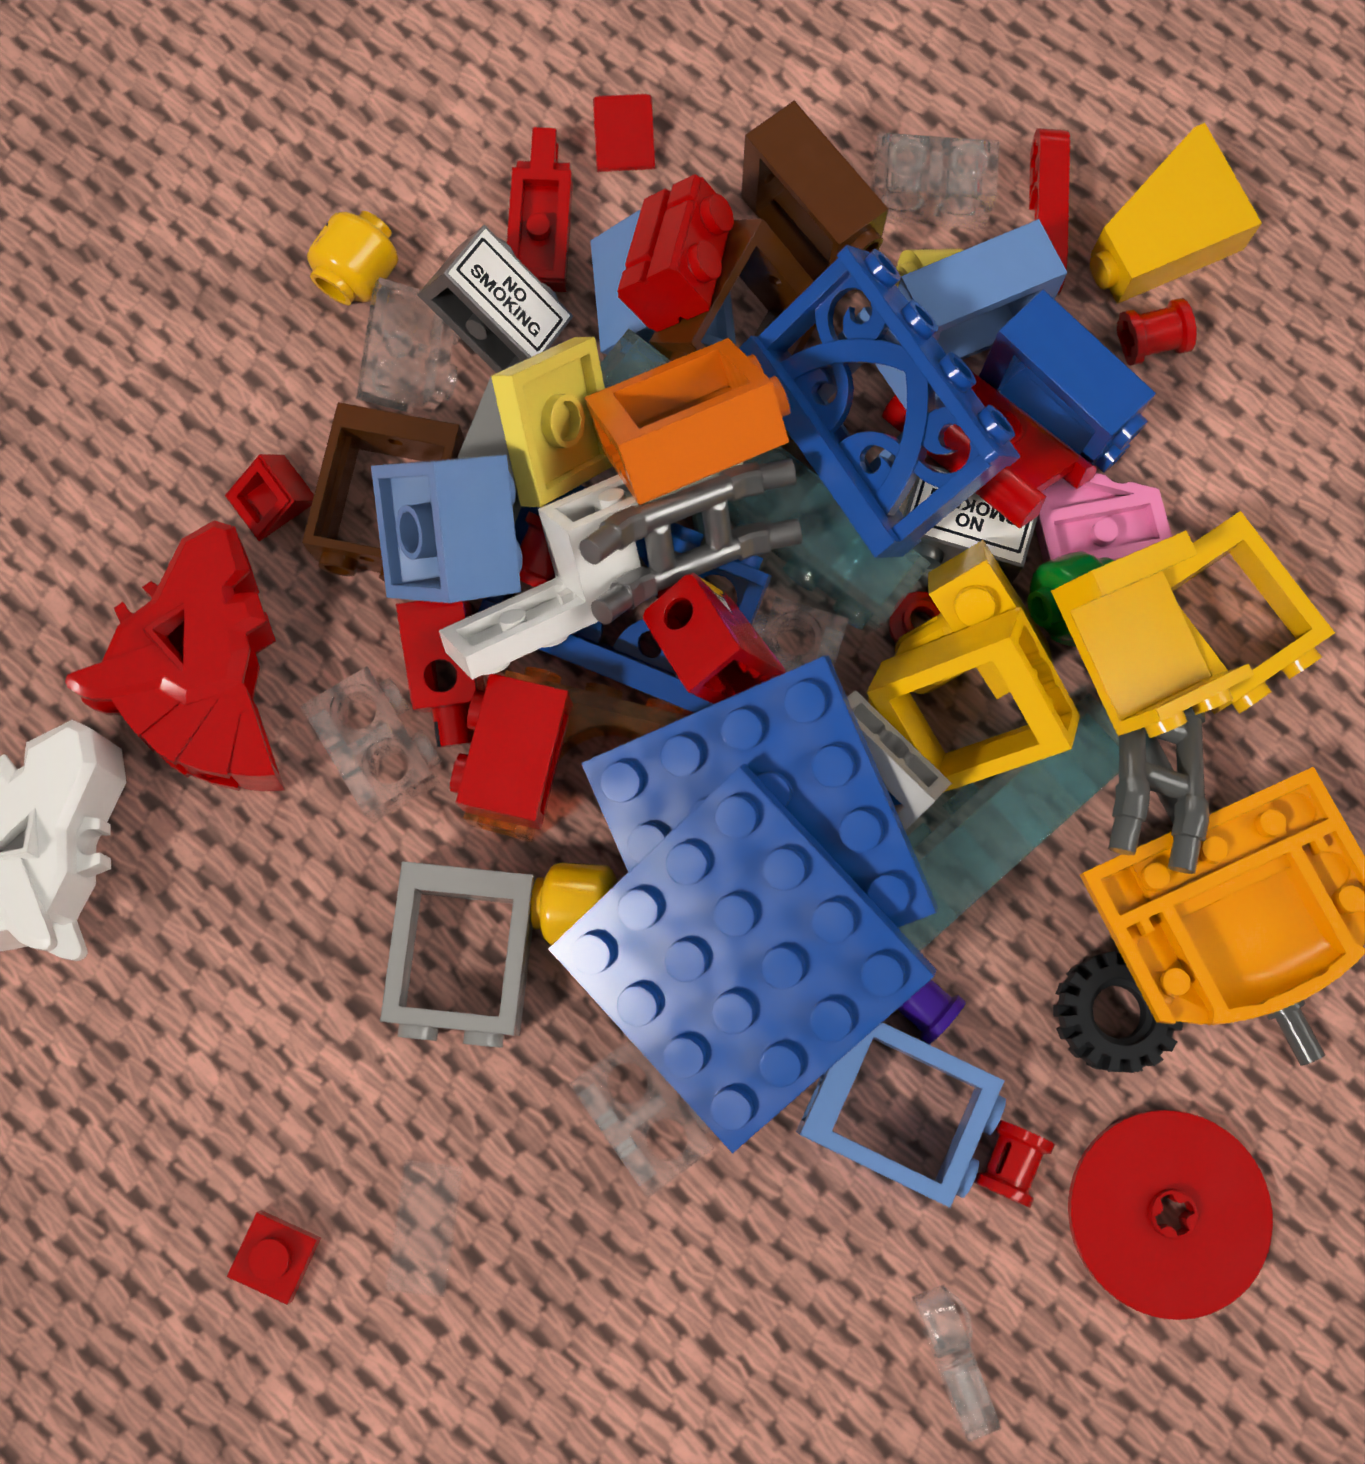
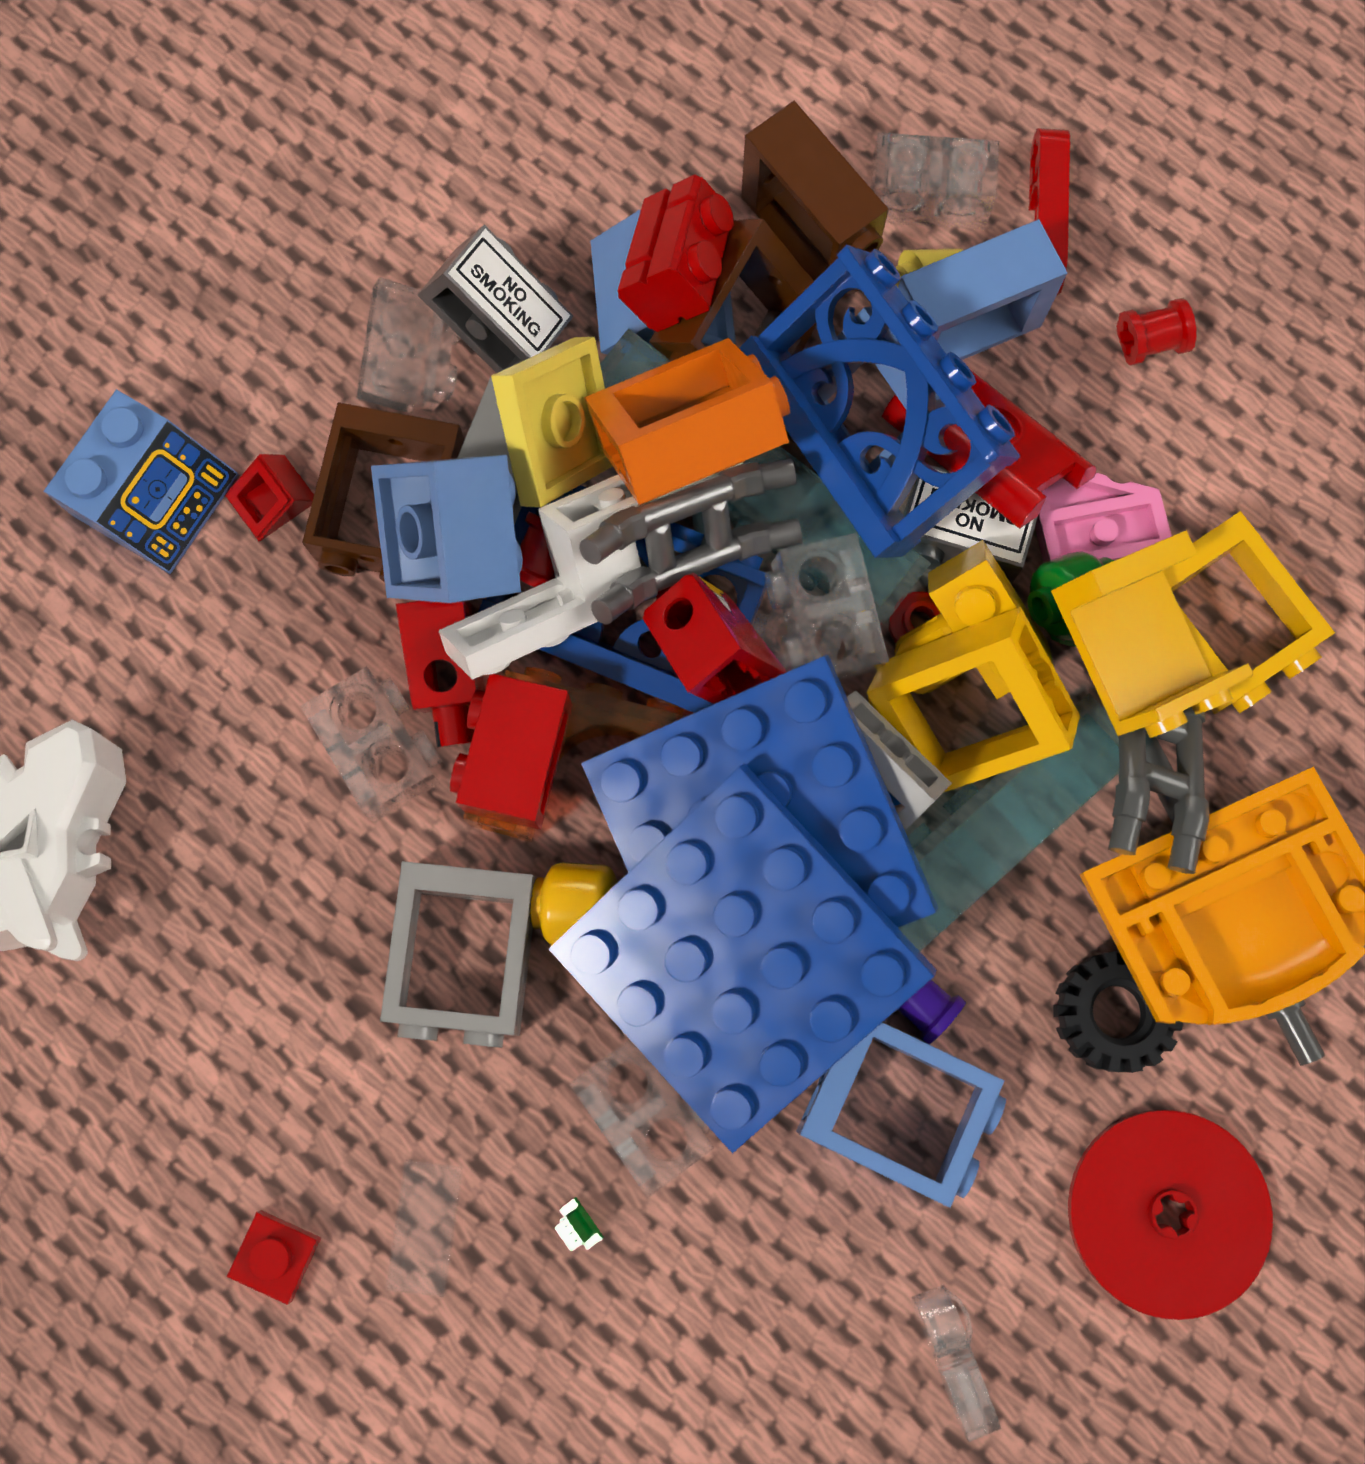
red animal [65,520,285,791] -> none
yellow head [307,211,398,305] -> none
red hinge [507,127,573,292] -> none
red slope [593,94,655,172] -> none
red bush [974,1120,1055,1208] -> none
blue window [979,289,1156,473] -> none
yellow slope [1090,123,1262,304] -> none
none -> slope [43,389,239,574]
none -> piece [554,1197,604,1251]
none -> clear brick [765,533,889,679]

